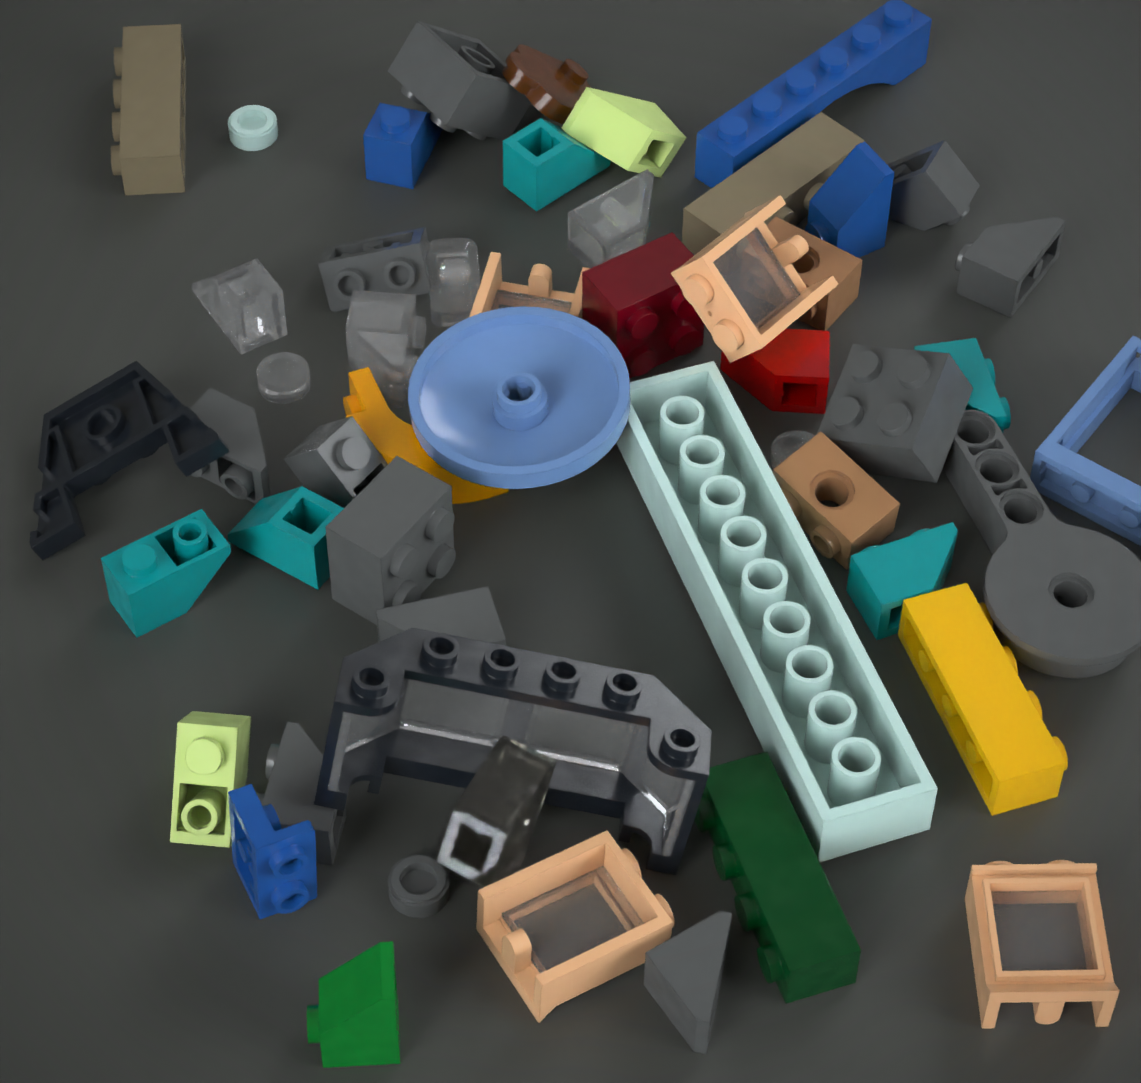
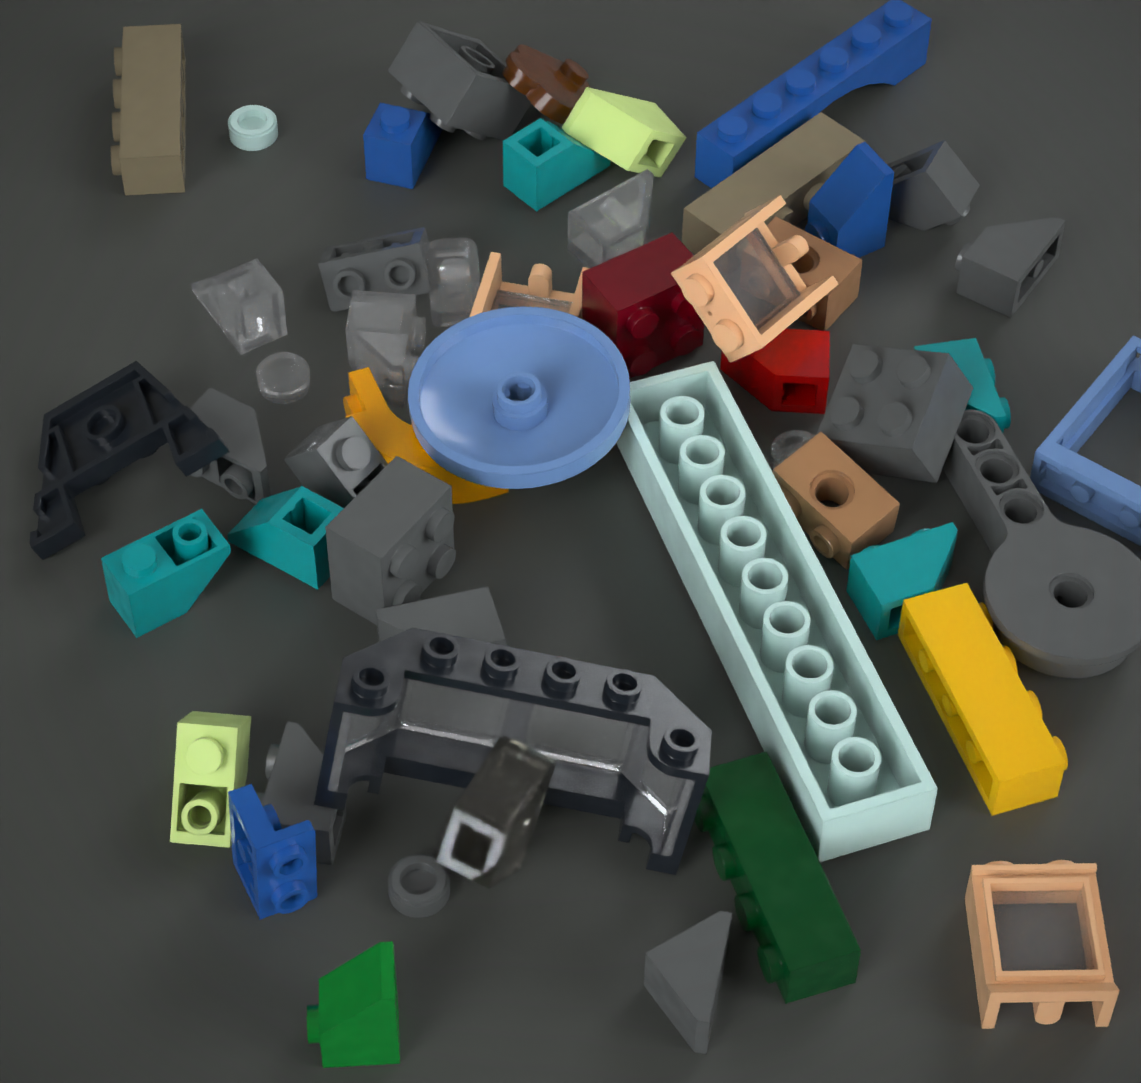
light nougat window [476,830,675,1023] -> none

